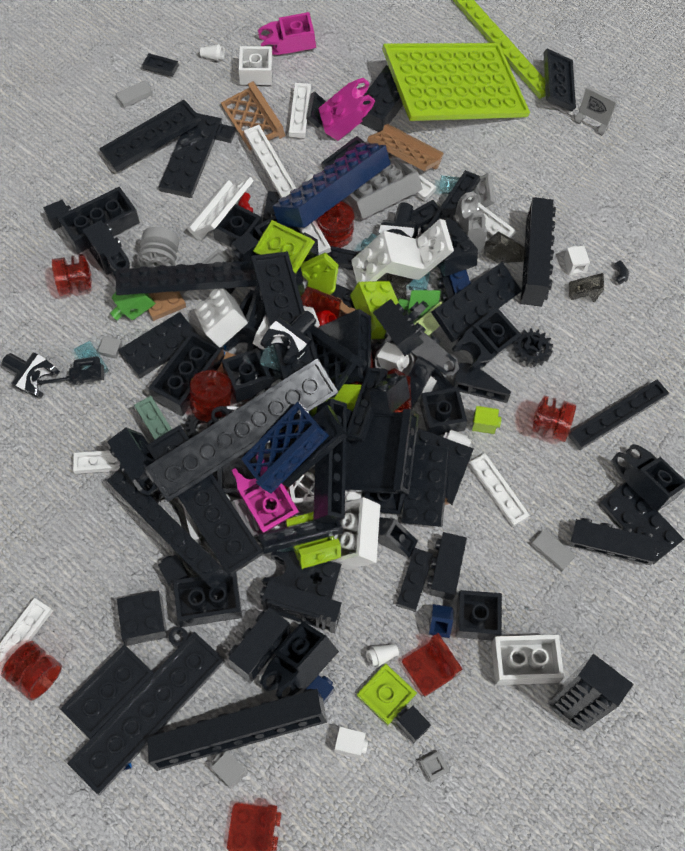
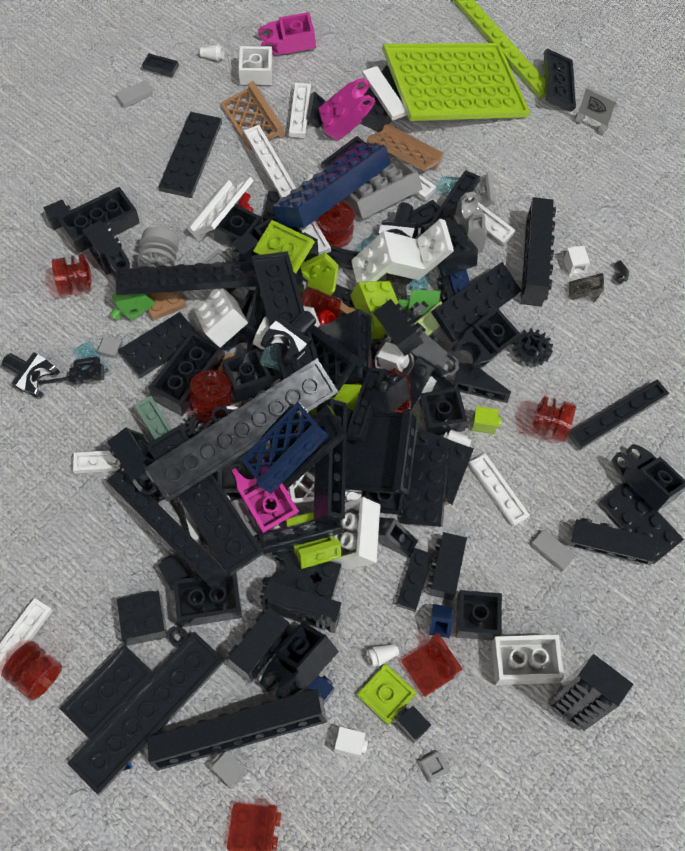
black plate [99,99,202,172] -> none
black tile [215,124,236,143] -> none
clear smoke slope [484,231,525,263] -> none
none -> white tile [362,66,407,121]

